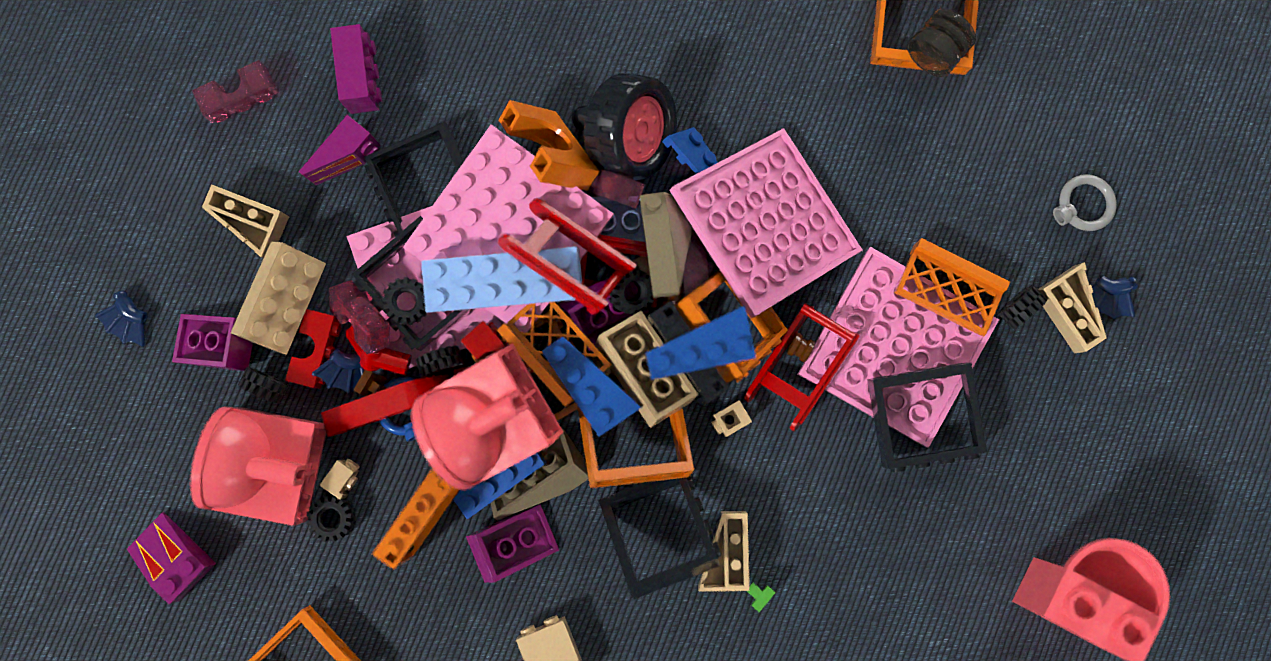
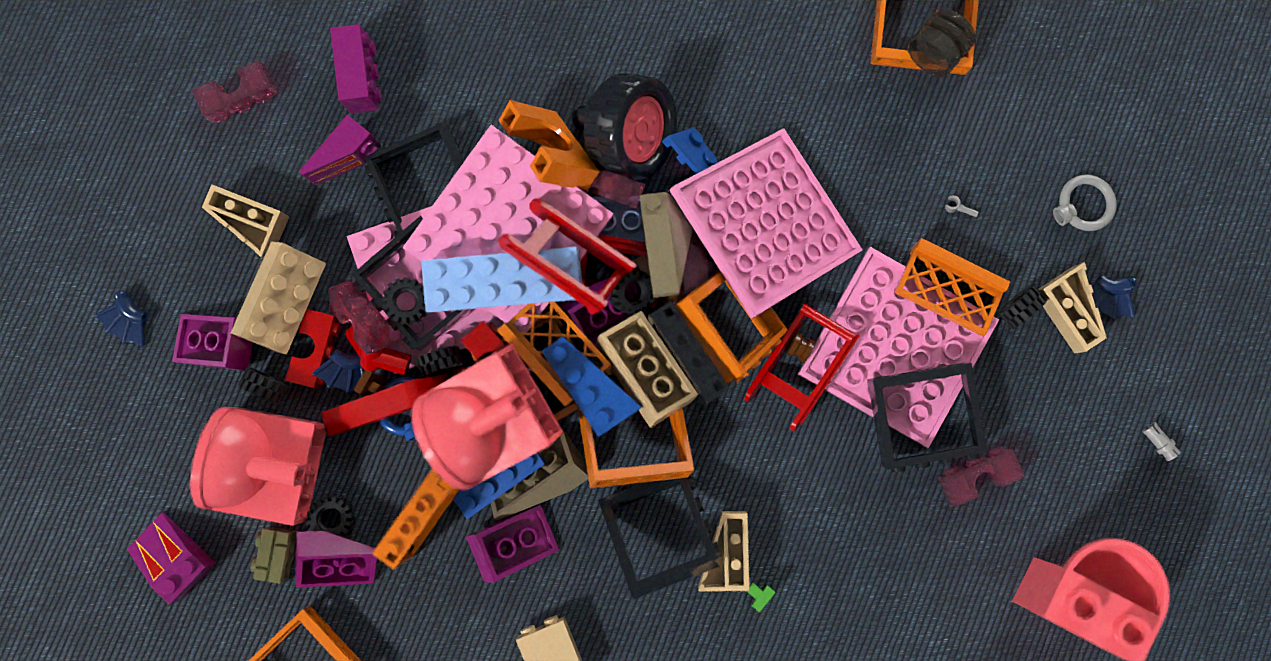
tan brick [320,459,359,500] -> none
blue wing [646,306,756,380] -> none
tan brick [711,400,752,437] -> none
none -> olive brick [251,527,298,584]
none -> magenta slope [295,530,377,588]
none -> clear pink arch [938,446,1025,506]
none -> light grey hand [945,195,979,217]
none -> light grey pin [1142,422,1181,461]

